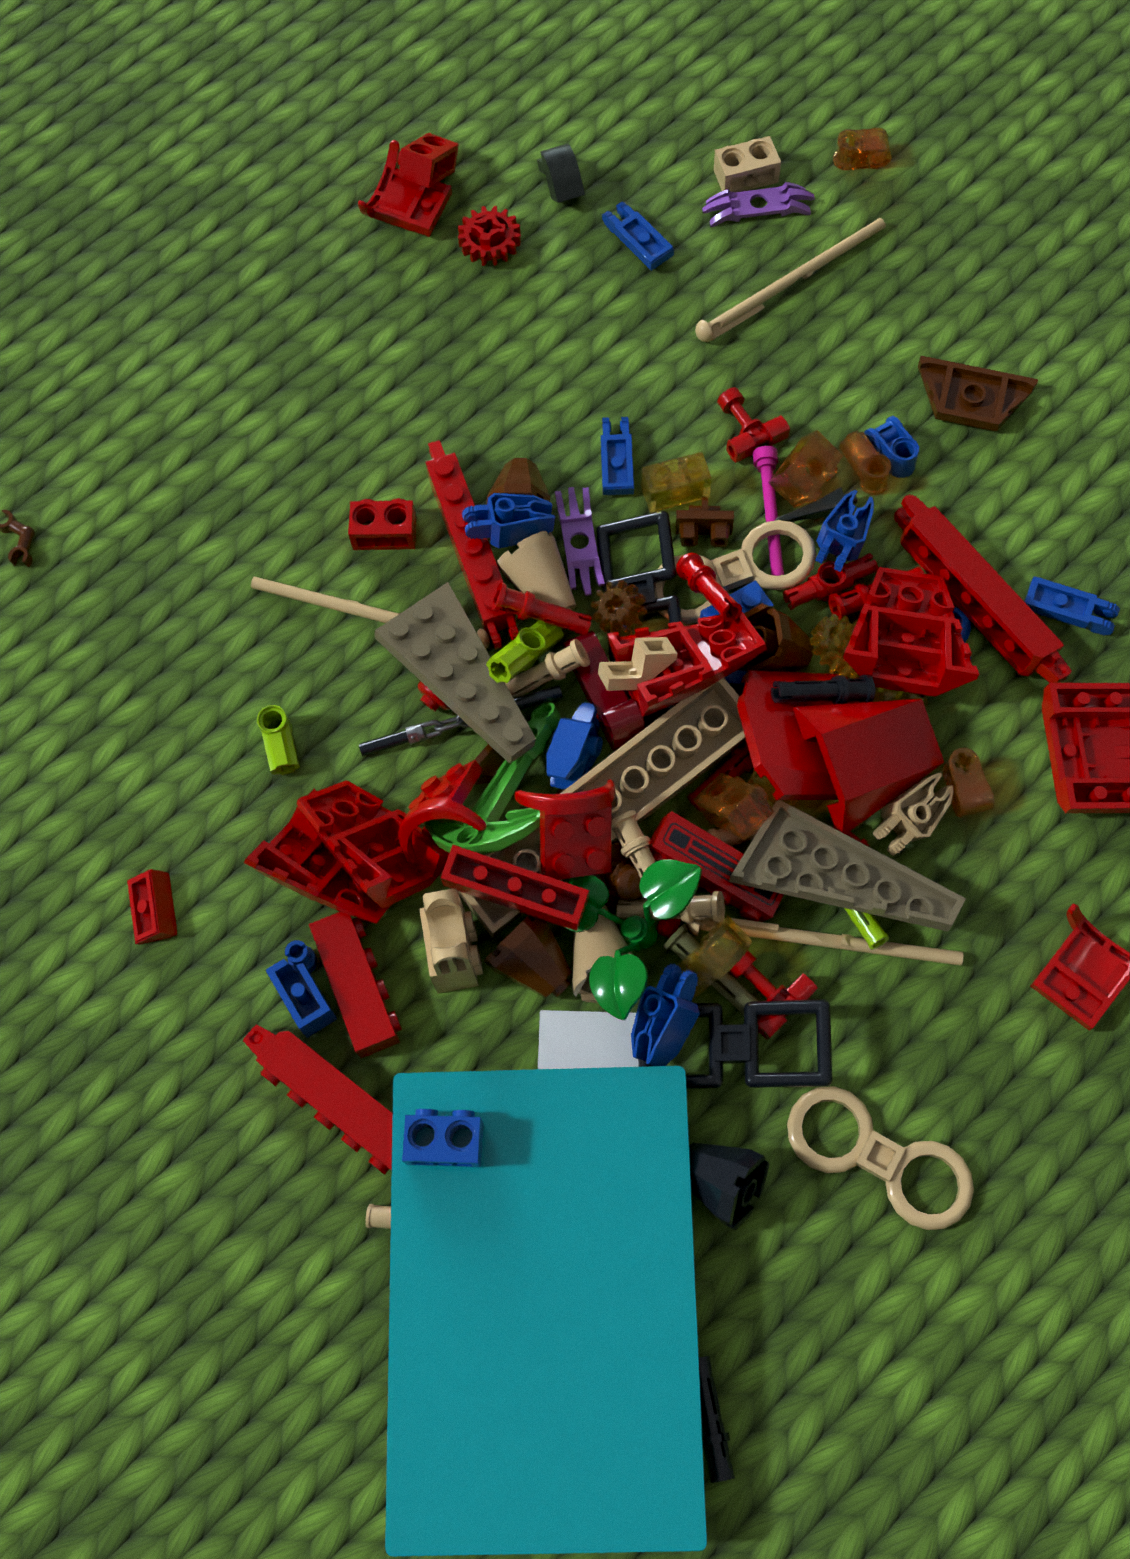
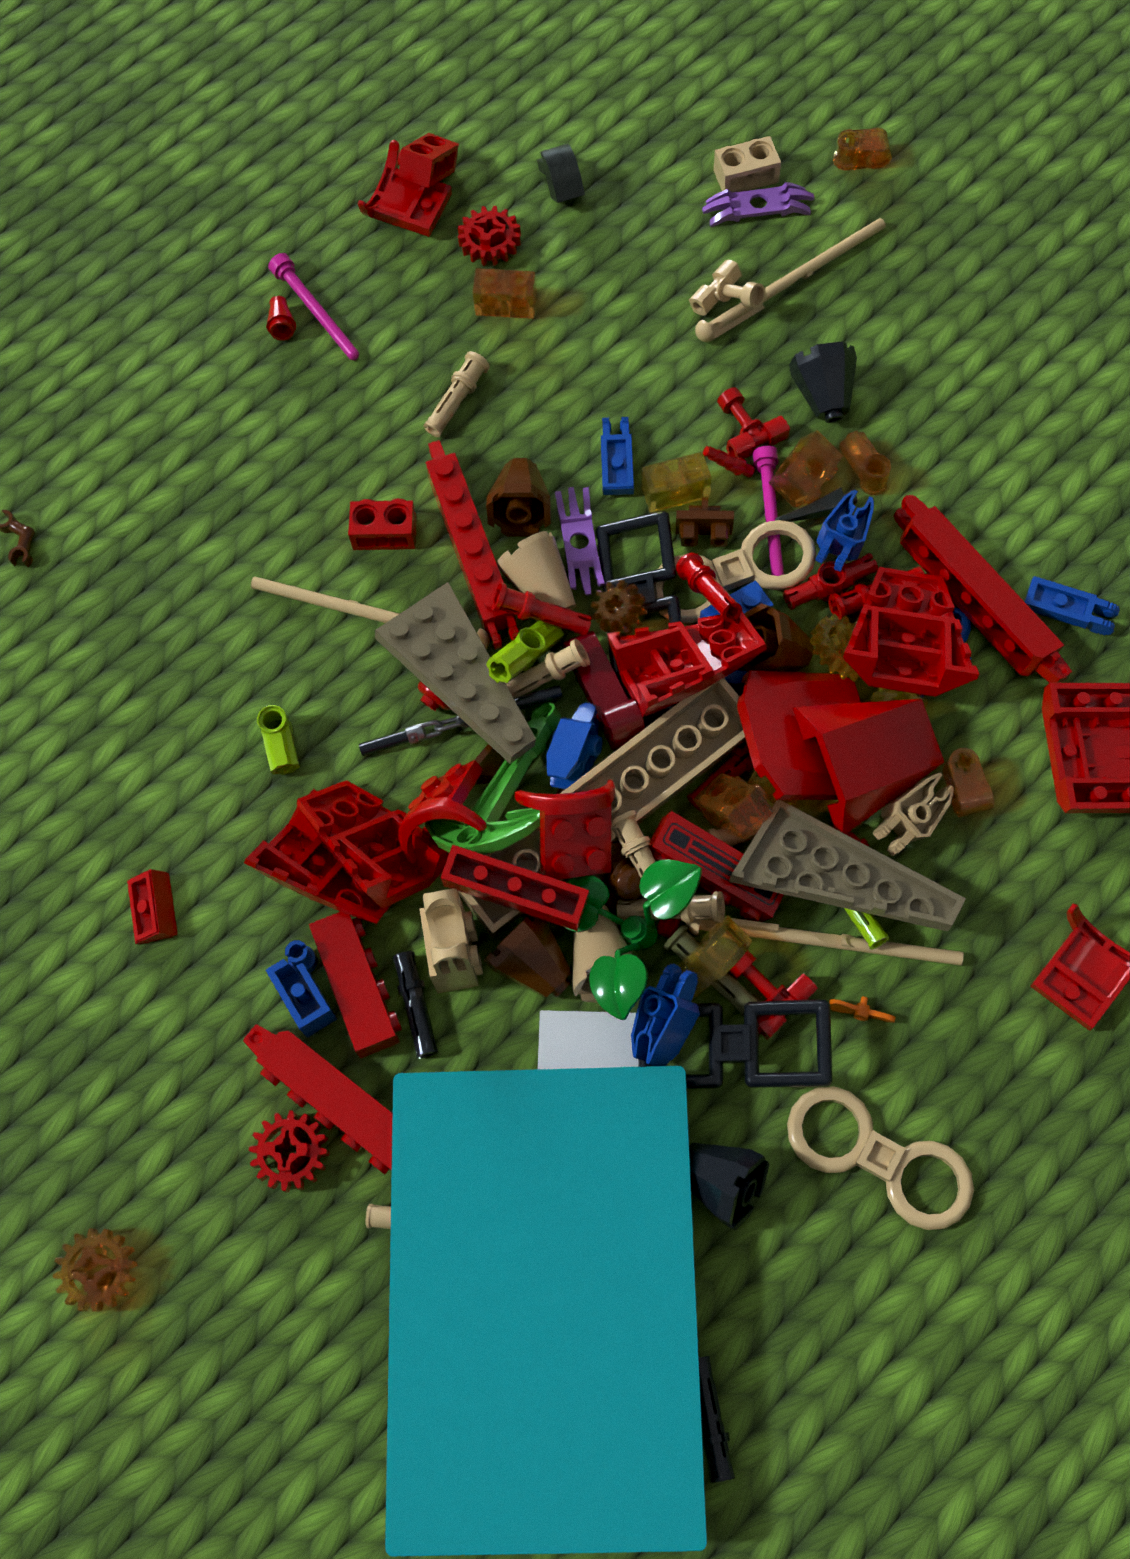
blue brick [402,1109,483,1167] -> none
blue hinge [462,493,555,548] -> none
tan slope [598,637,678,691] -> none
blue hinge [602,201,674,271] -> none
black pin [771,675,875,704] -> none
blue piece [864,416,919,478] -> none
reddish brown wing [918,356,1038,431] -> none
none -> clear orange gear [53,1228,138,1312]
none -> red gear [248,1110,330,1193]
none -> red cone [266,296,296,341]
none -> dark pink piece [268,253,359,360]
none -> black pin [393,951,439,1059]
none -> tan pin [423,351,490,437]
none -> clear orange brick [472,268,537,319]
none -> tan bar [689,260,766,316]
none -> red animal [703,446,755,478]
none -> black cone [789,341,857,423]
none -> orange piece [829,996,896,1023]

